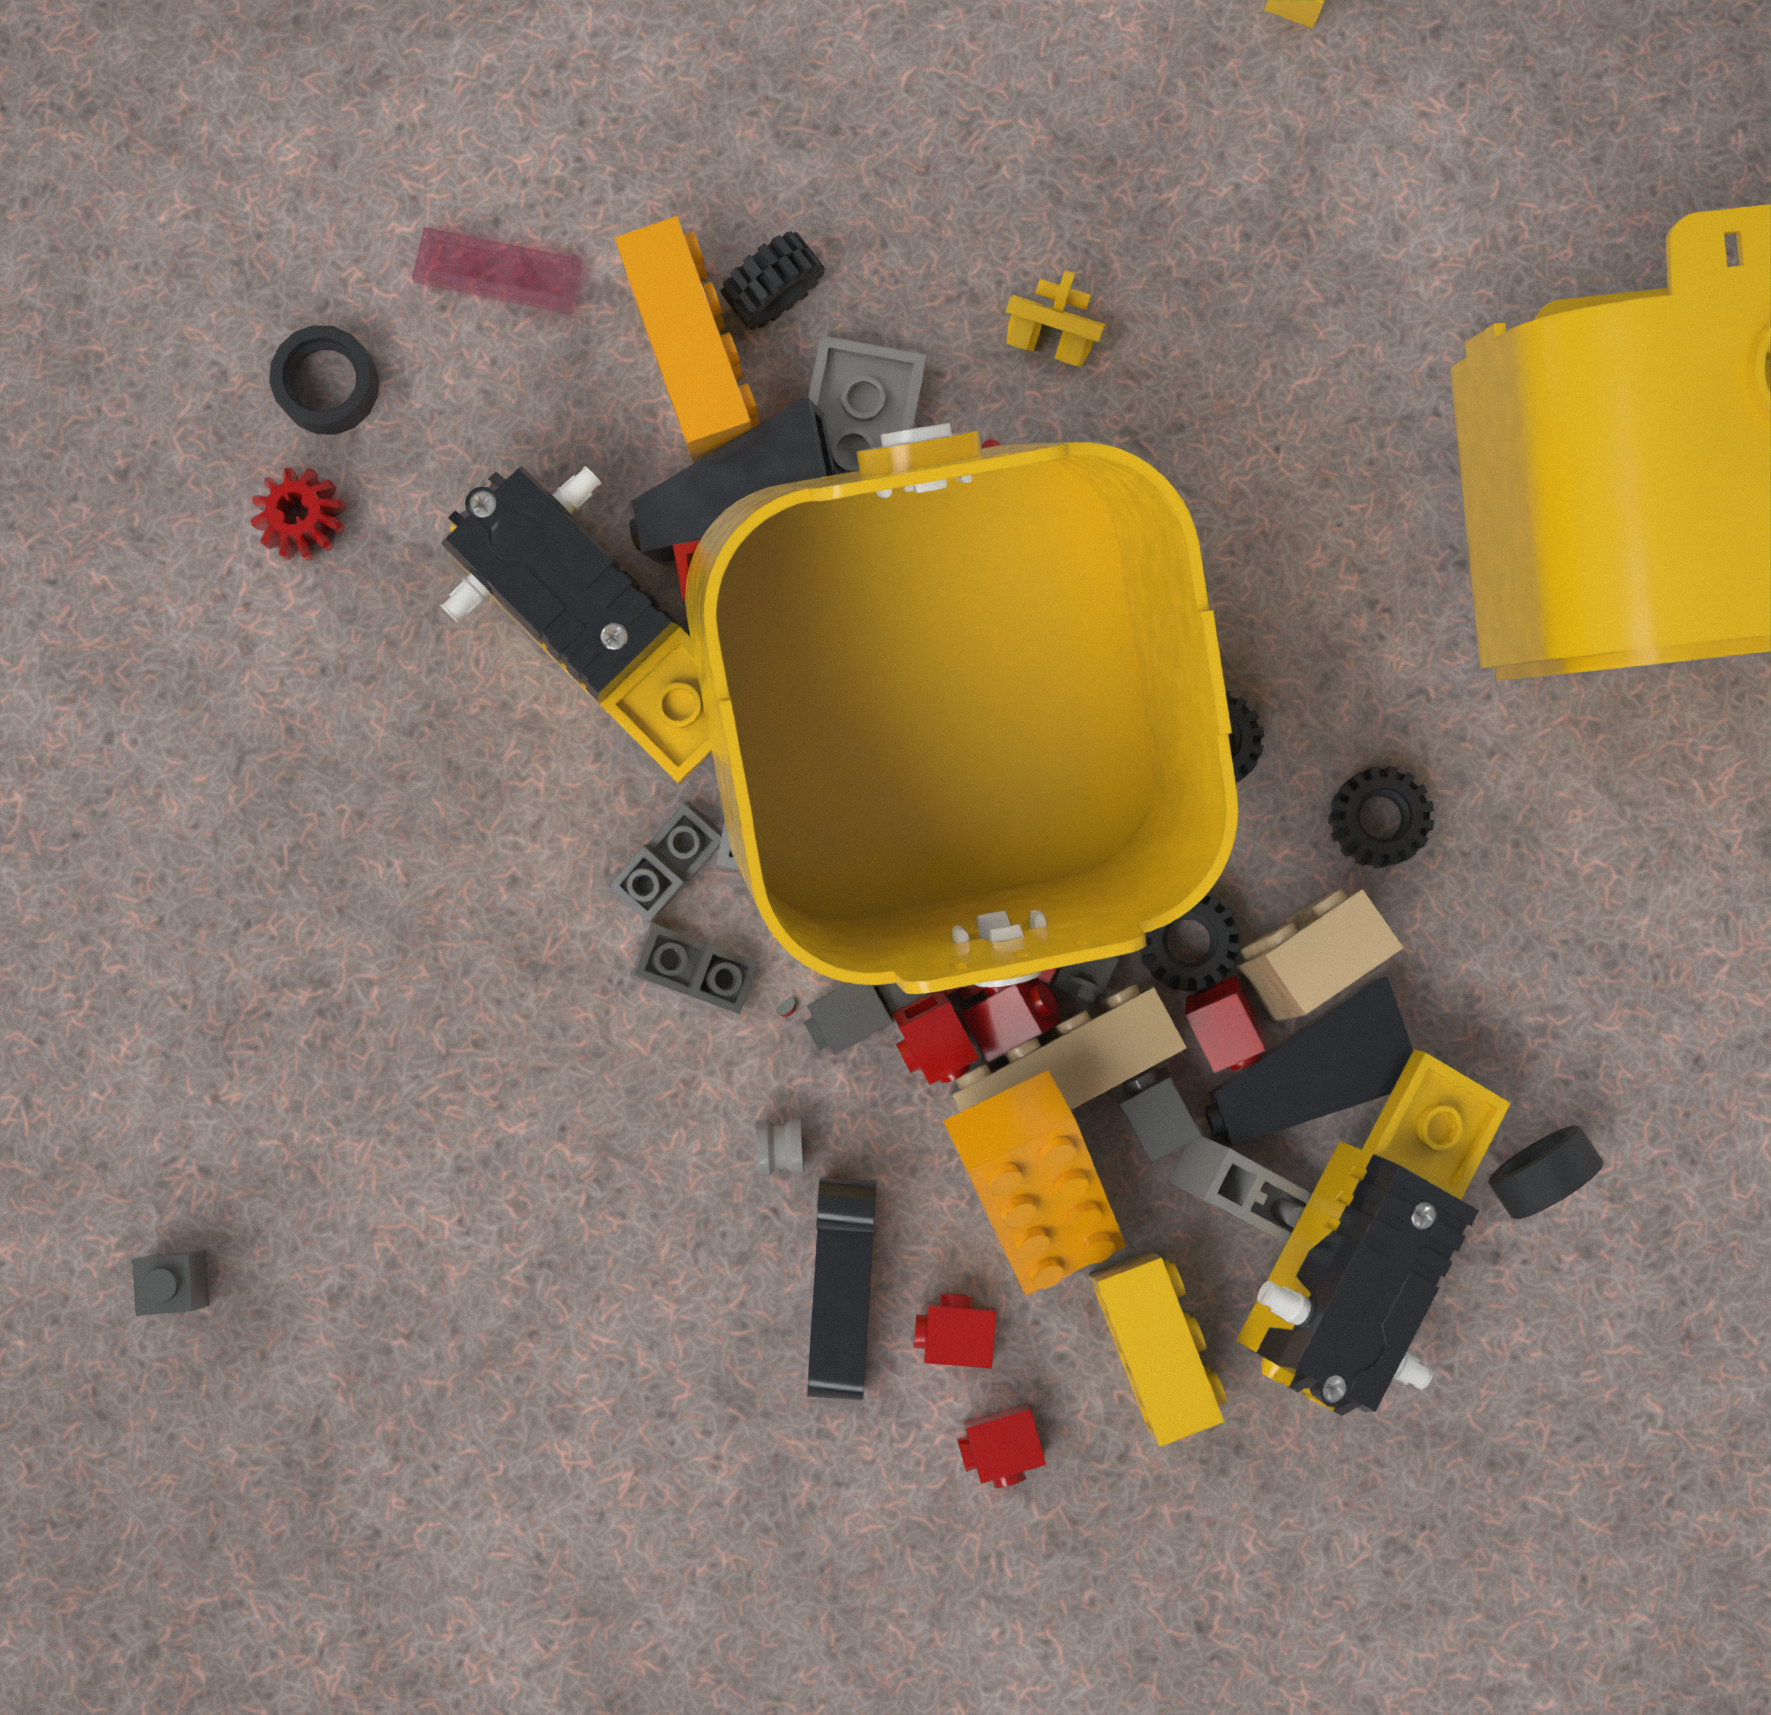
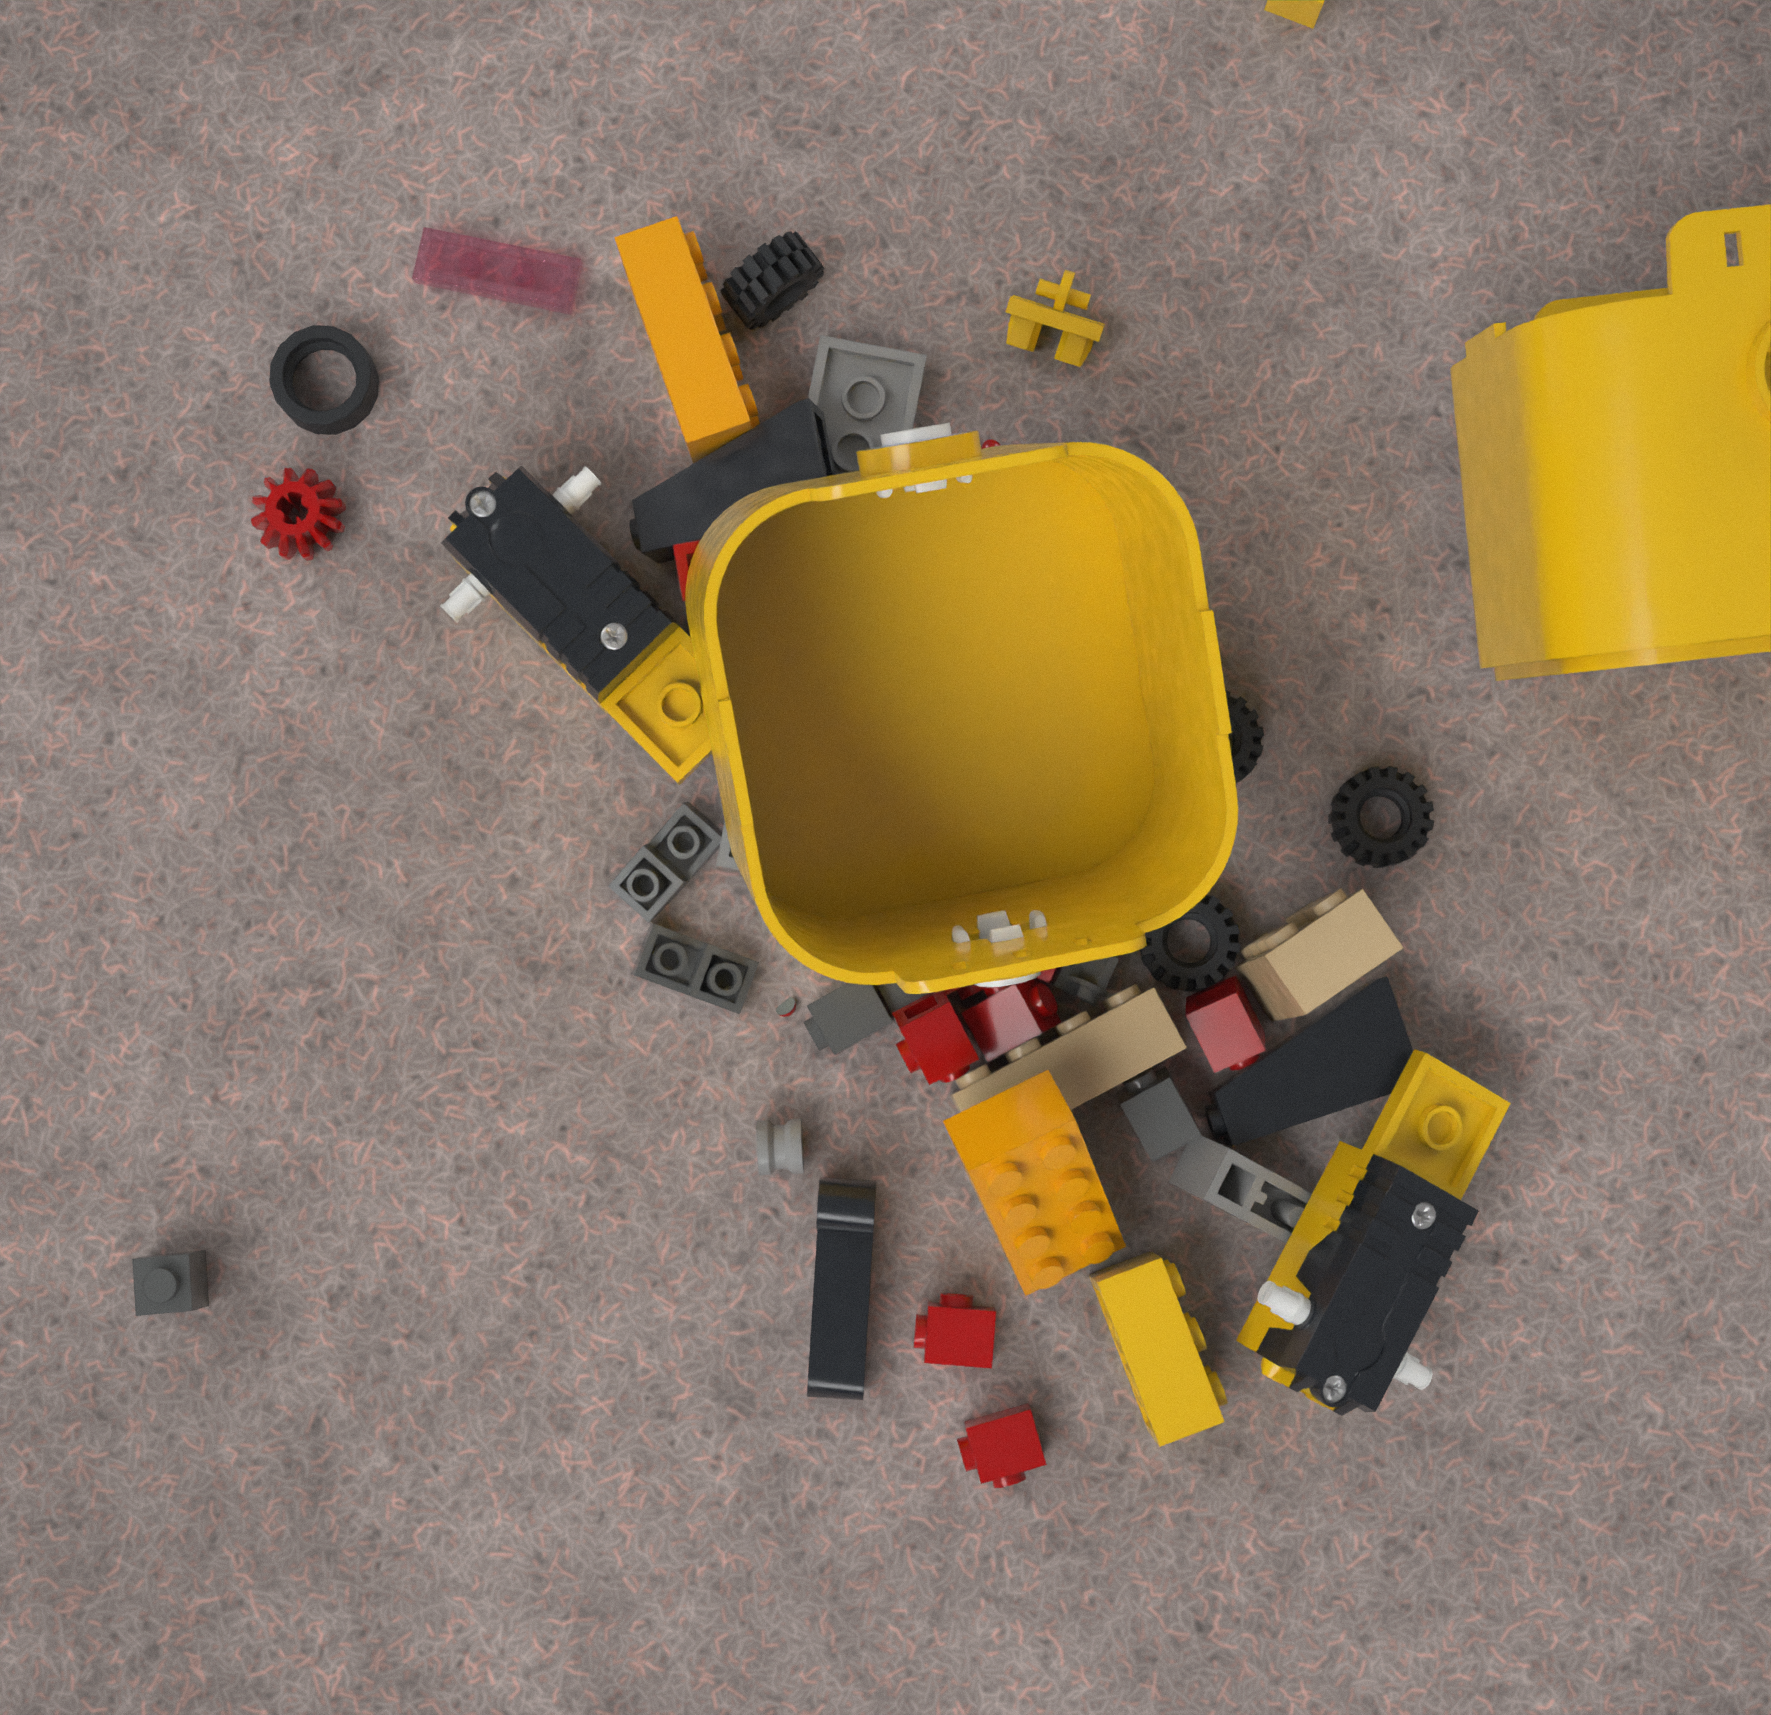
black tyre [1488,1125,1603,1219] -> none

